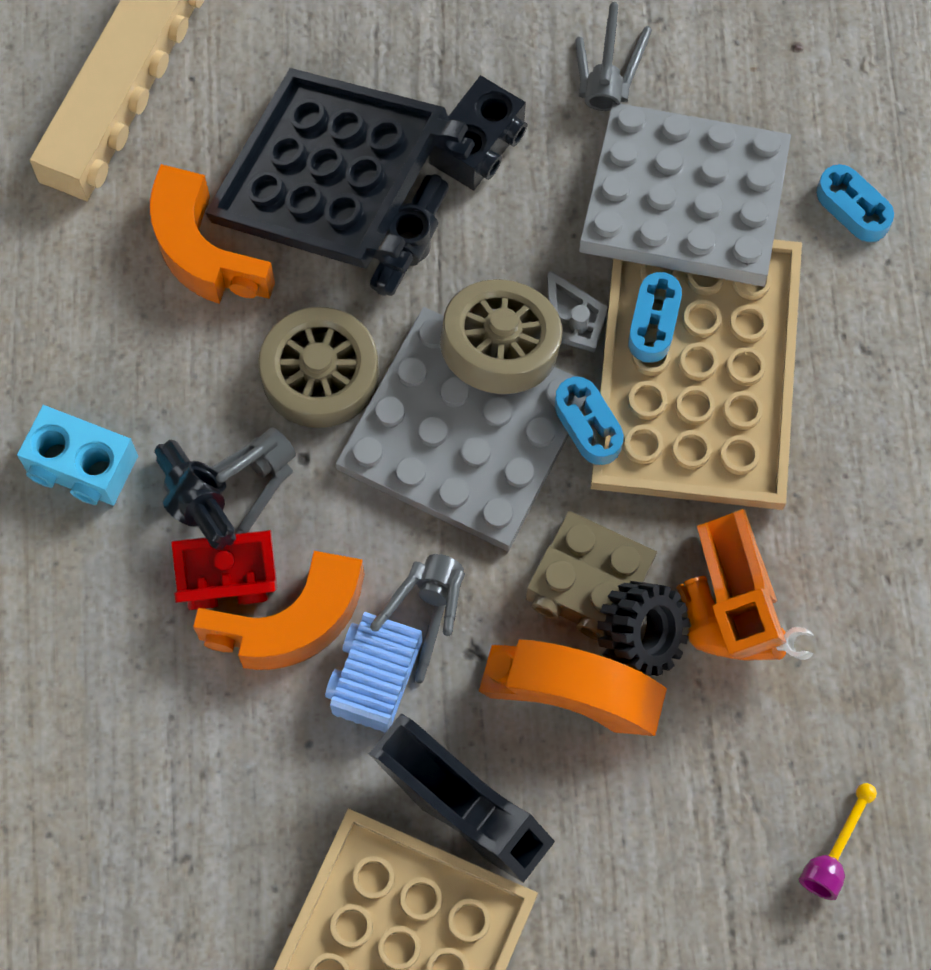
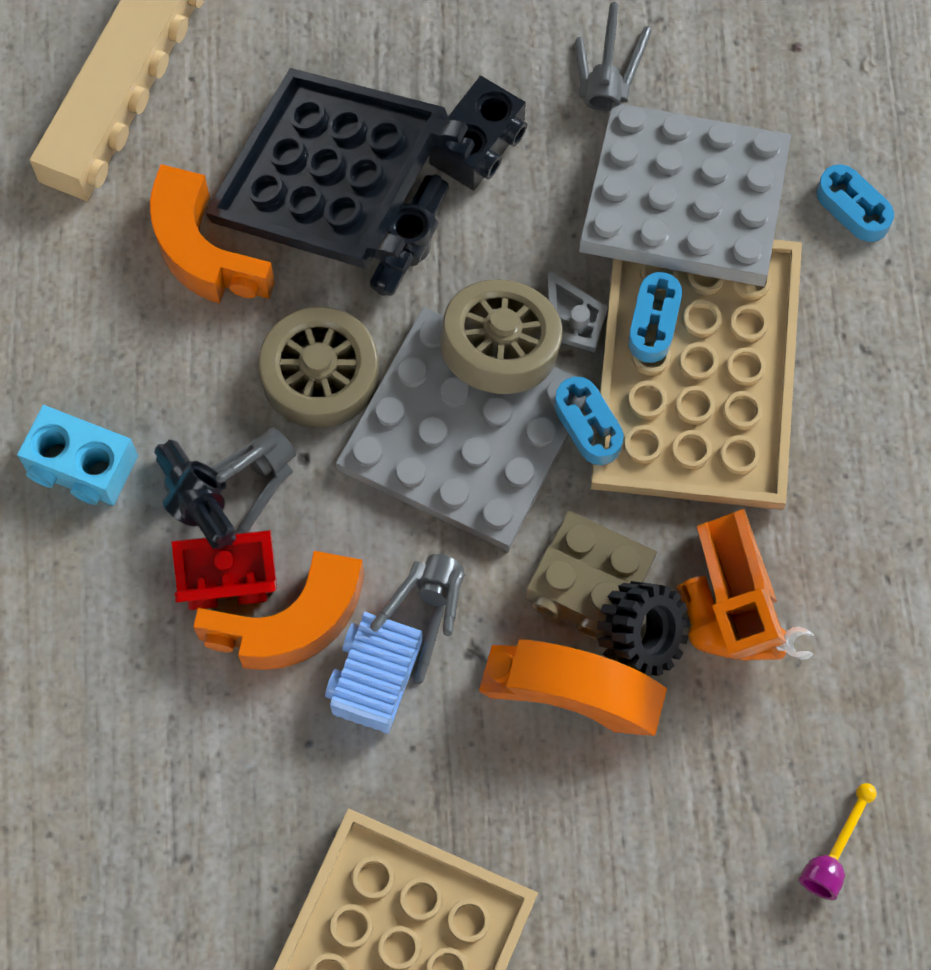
black arch [368,713,555,883] -> none

